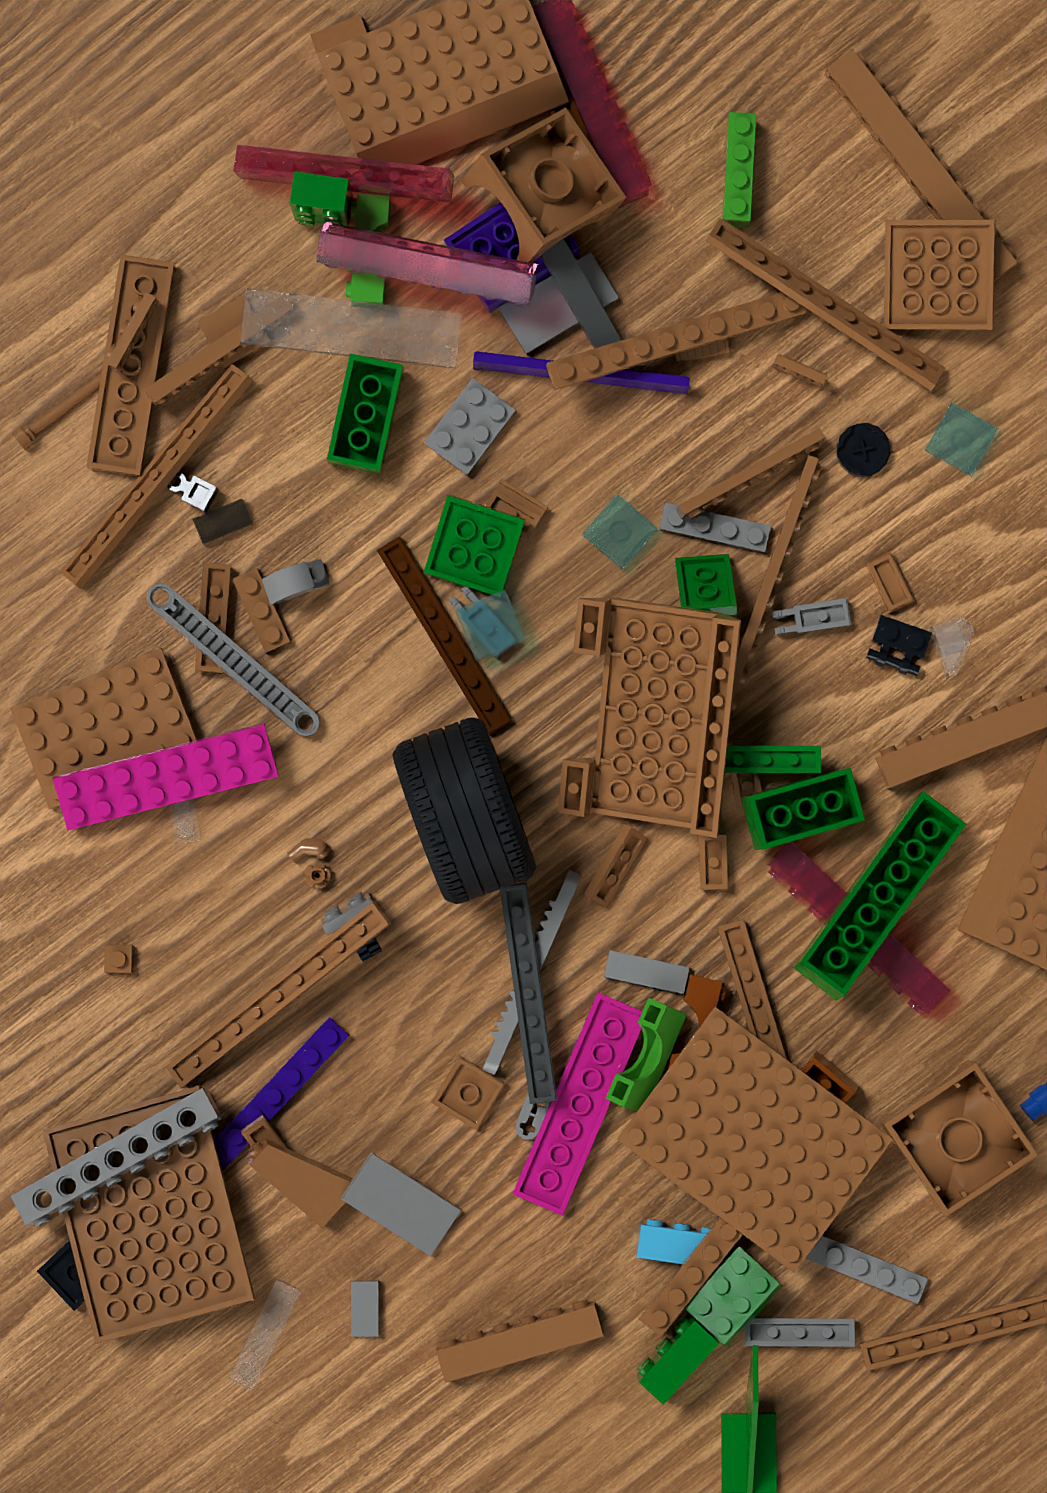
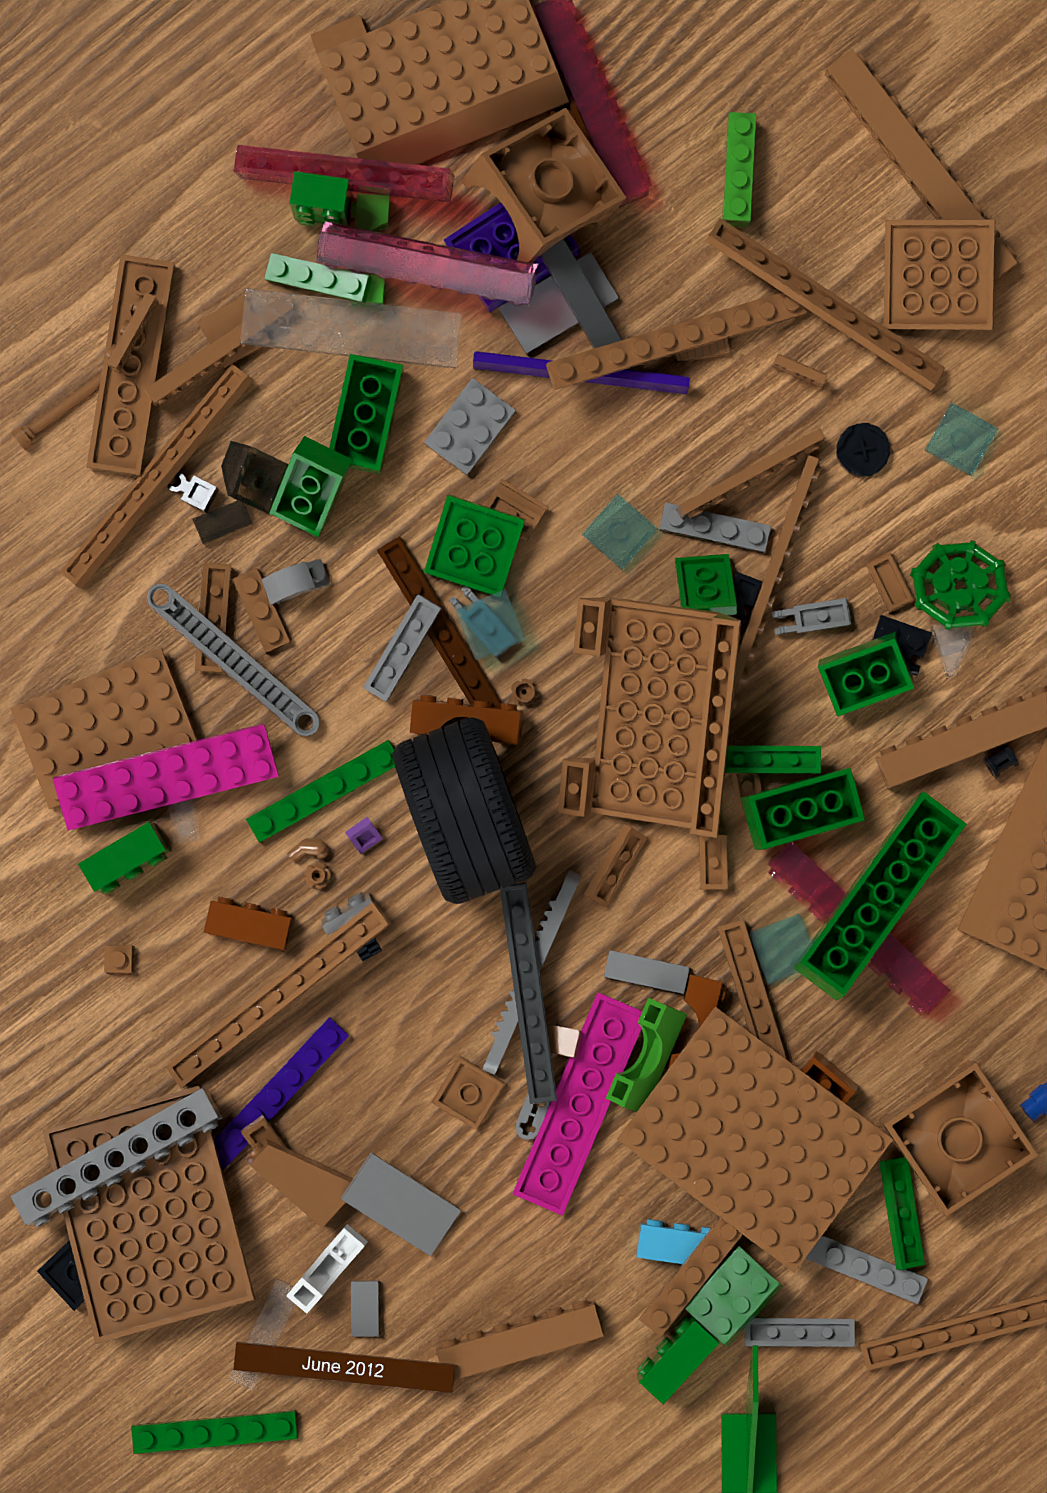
none -> green brick [78,822,171,894]
none -> green plate [131,1410,298,1454]
none -> dark orange brick [204,896,292,950]
none -> clear smoke slope [221,441,288,515]
none -> reddish brown tile [233,1341,455,1393]
none -> green plate [246,740,395,843]
none -> plate [264,253,372,303]
none -> green brick [269,436,353,537]
none -> white arch [286,1224,368,1313]
none -> medium lavender plate [345,817,383,854]
none -> light grey plate [363,594,442,702]
none -> dark orange arch [410,695,524,744]
none -> medium nougat plate [511,679,538,705]
none -> tile [547,1024,582,1058]
none -> black plate [728,572,762,623]
none -> clear light blue tile [748,914,810,984]
none -> green brick [818,632,915,717]
none -> green plate [879,1156,925,1270]
none -> green plate [910,540,1011,630]
none -> black bush [983,744,1019,779]

